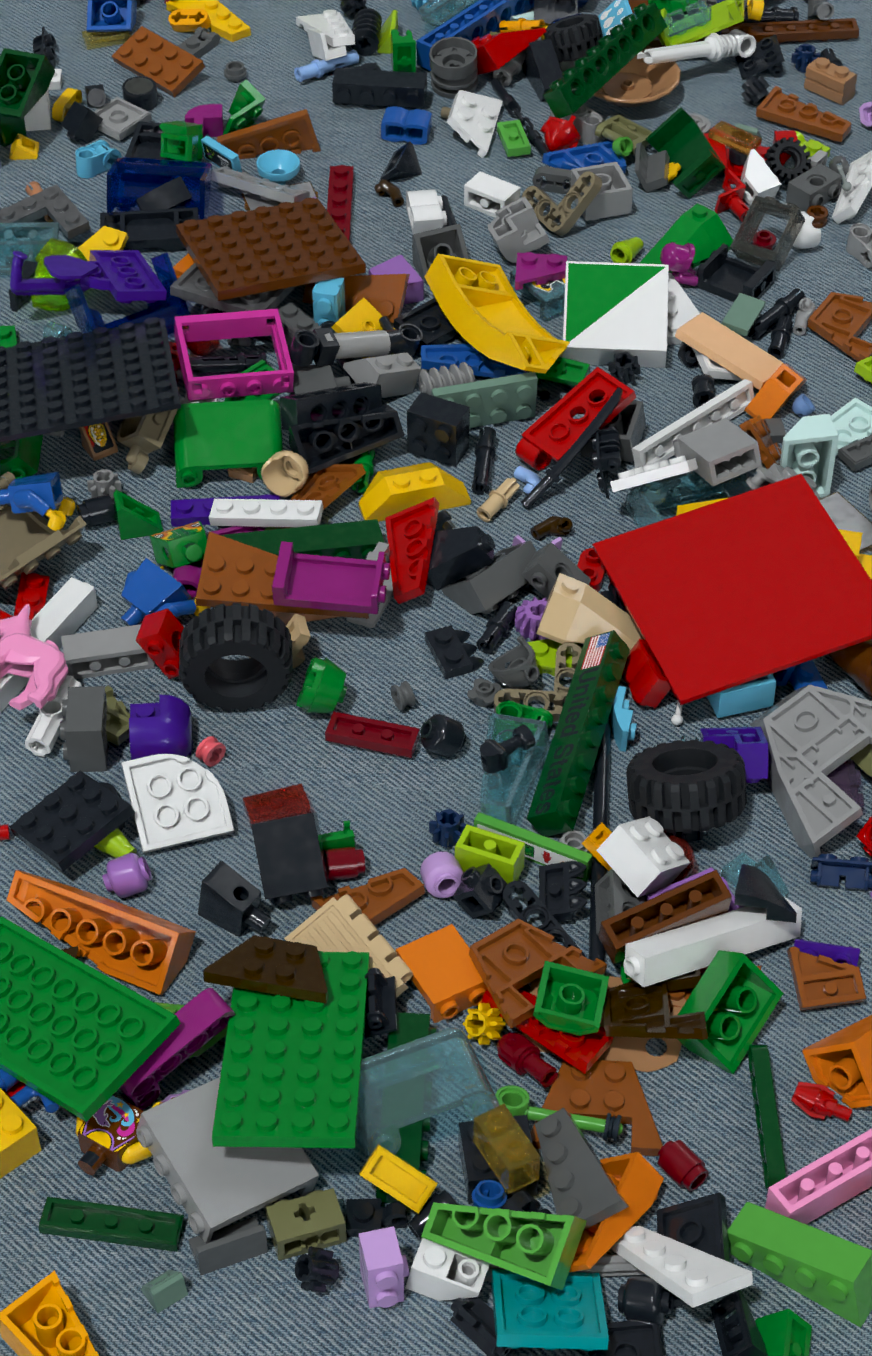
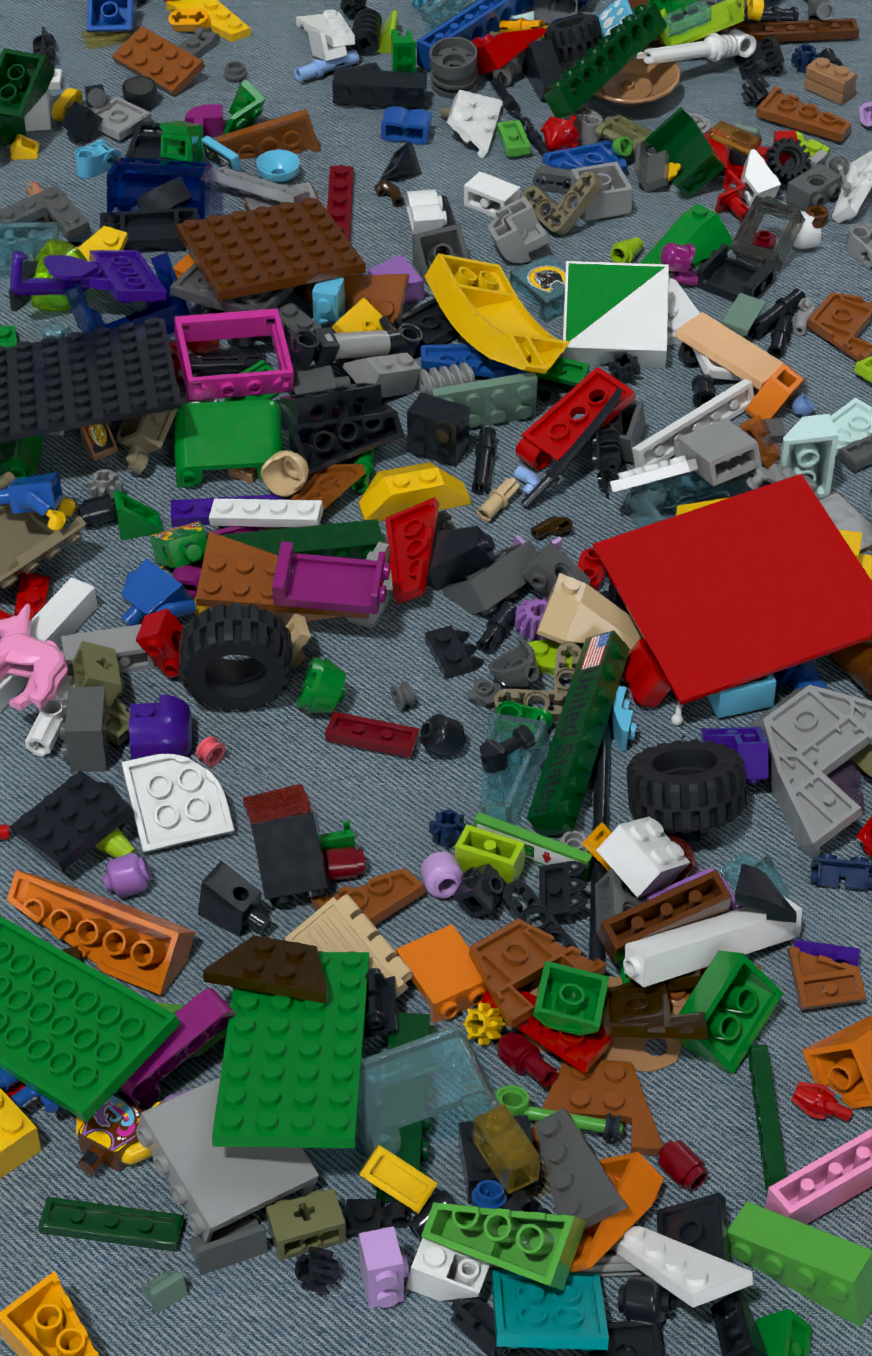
magenta wing [515,252,567,290] -> none
none -> olive brick [71,641,123,708]

